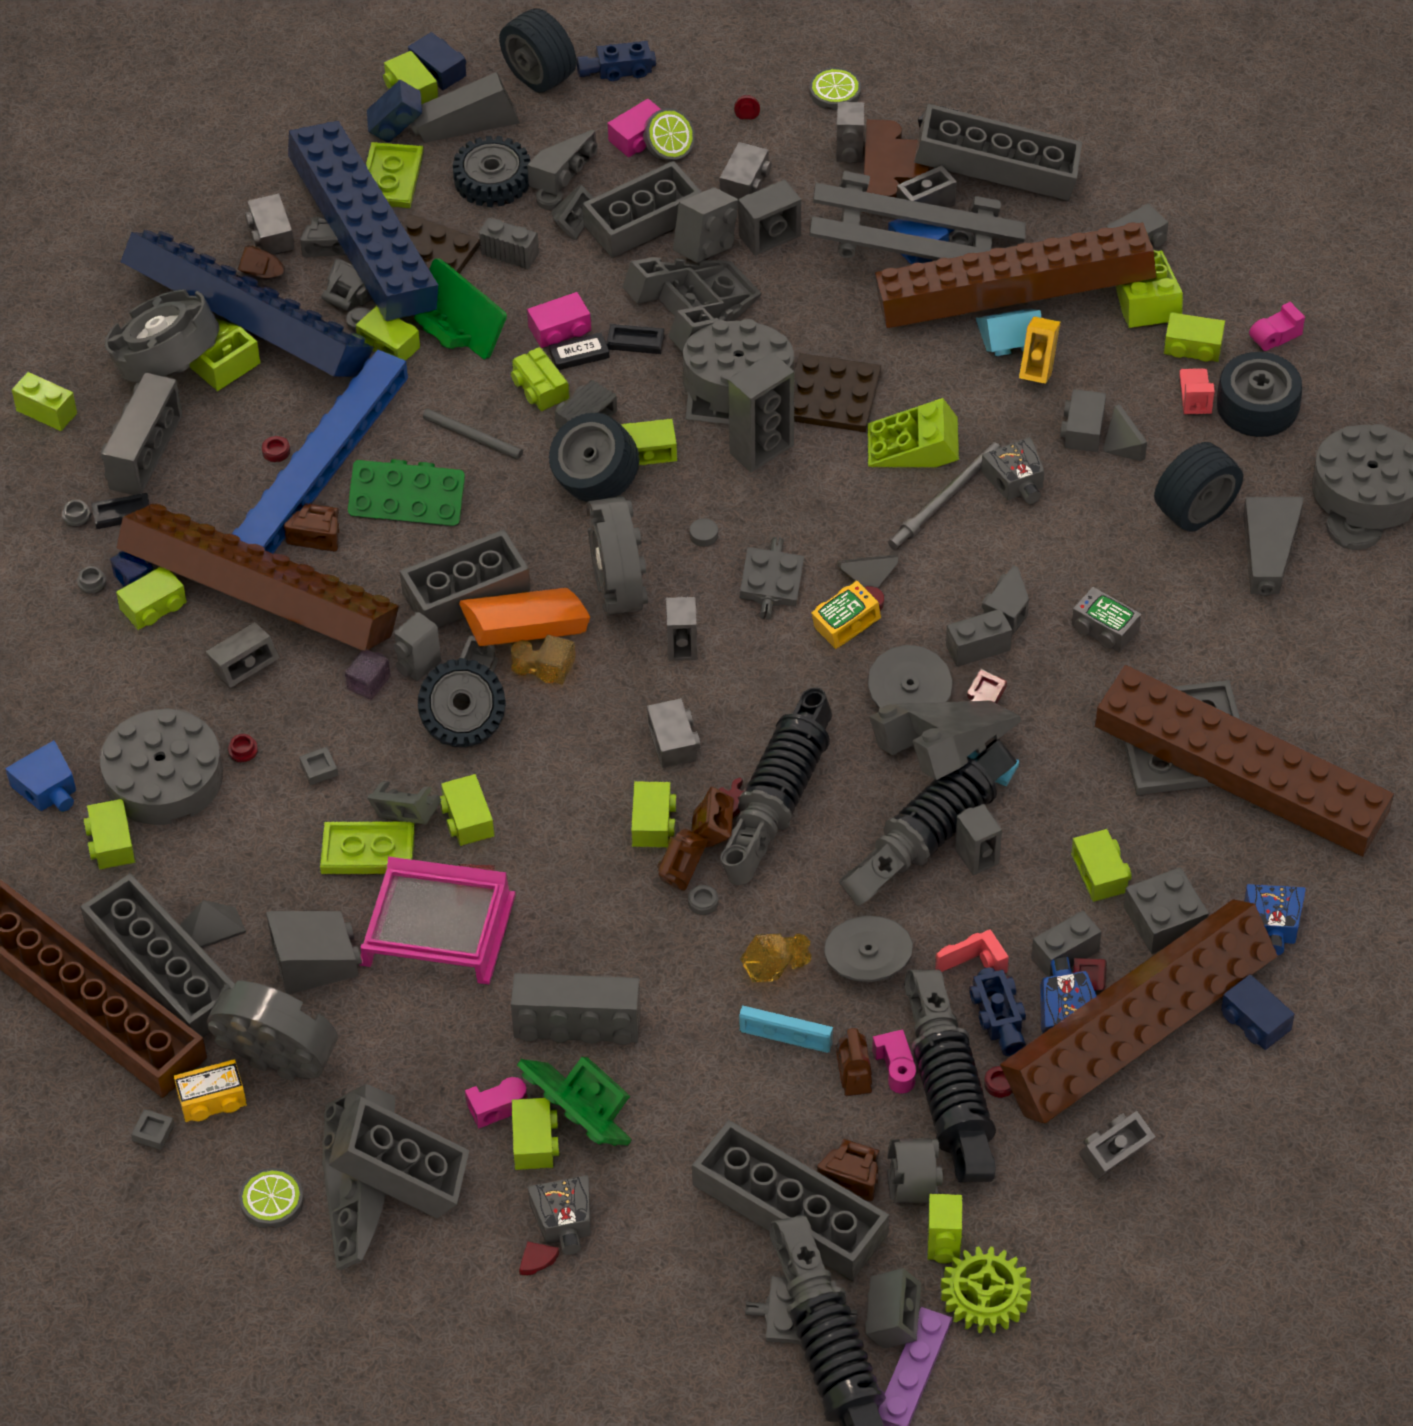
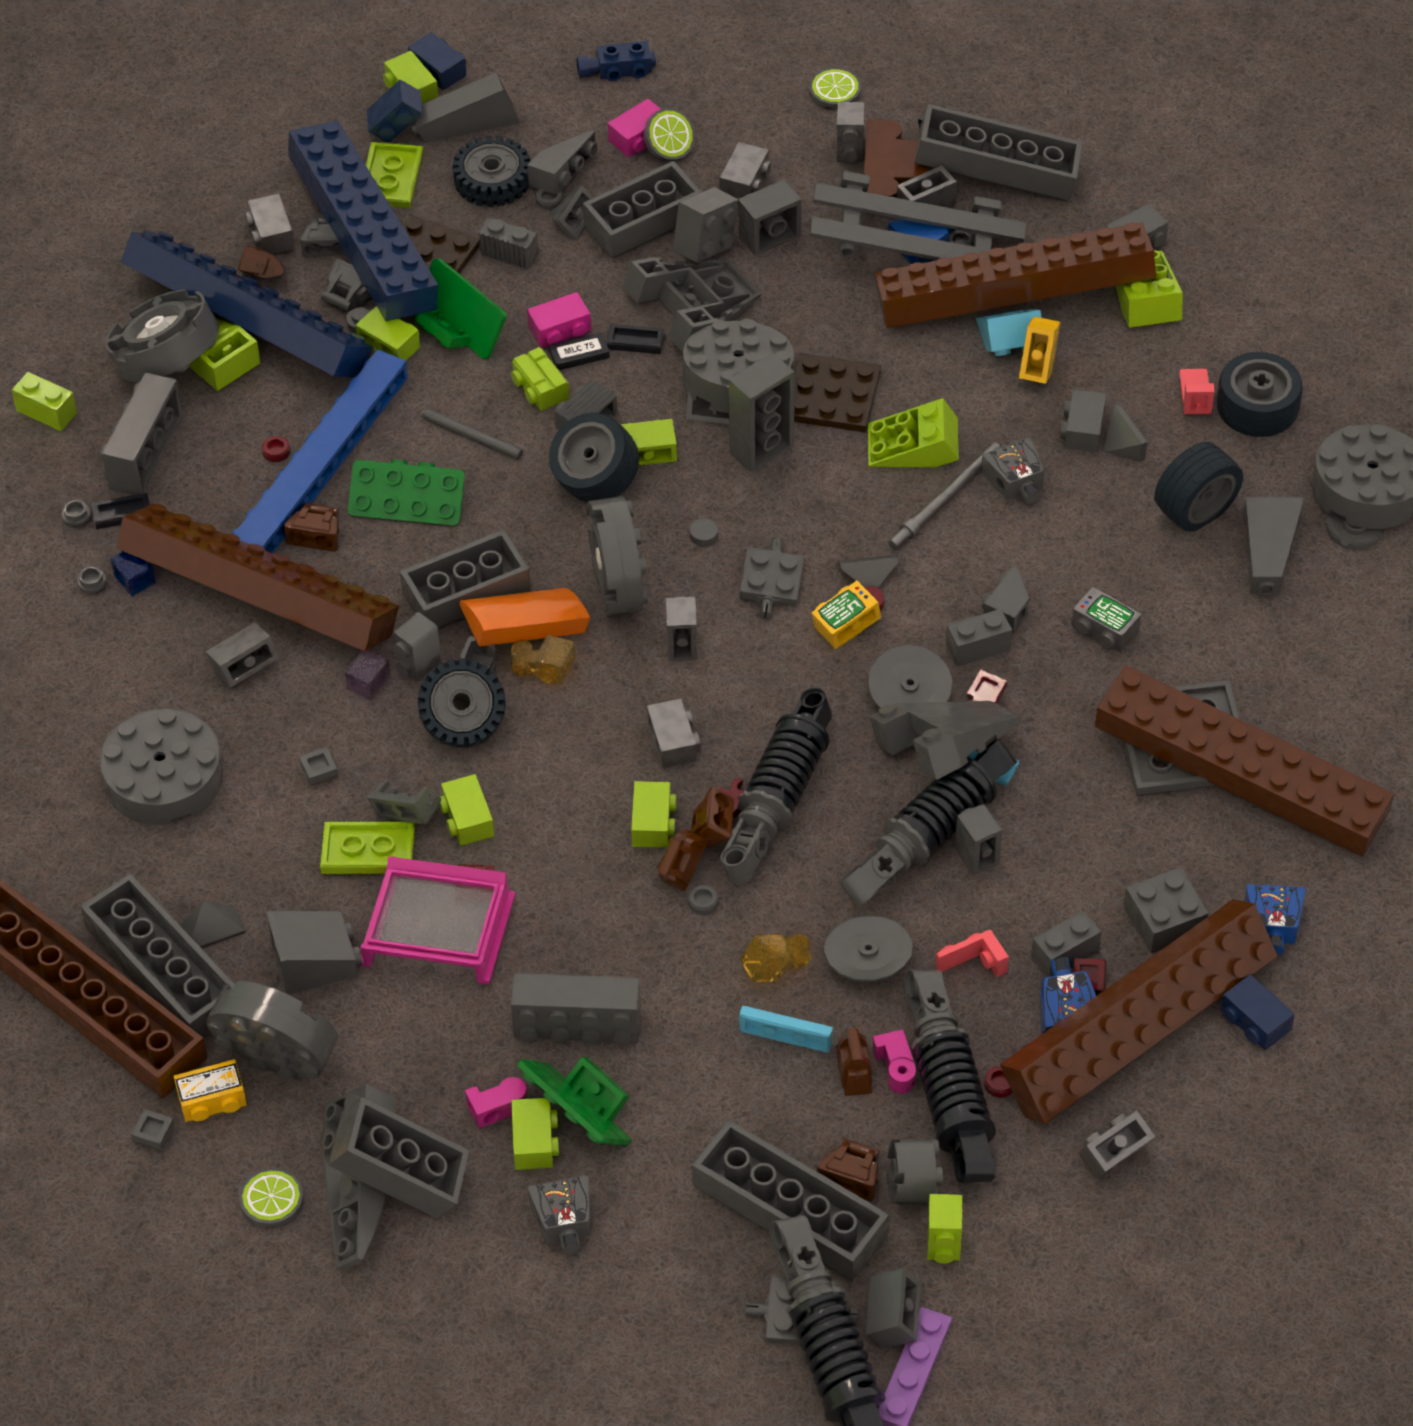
blue torso [5,740,76,812] -> none
lime brick [84,799,135,870] -> none
lime brick [116,567,187,630] -> none
dark red plate [228,734,258,762] -> none
black wheel [499,8,577,93] -> none
dark red tile [519,1241,559,1275] -> none
dark red plate [734,95,760,119] -> none
lime gear [941,1246,1031,1333] -> none
dark blue brick [969,968,1026,1056] -> none
lime brick [1071,829,1132,902] -> none
lime brick [1164,313,1225,362] -> none
dark pink leg [1249,301,1305,351] -> none

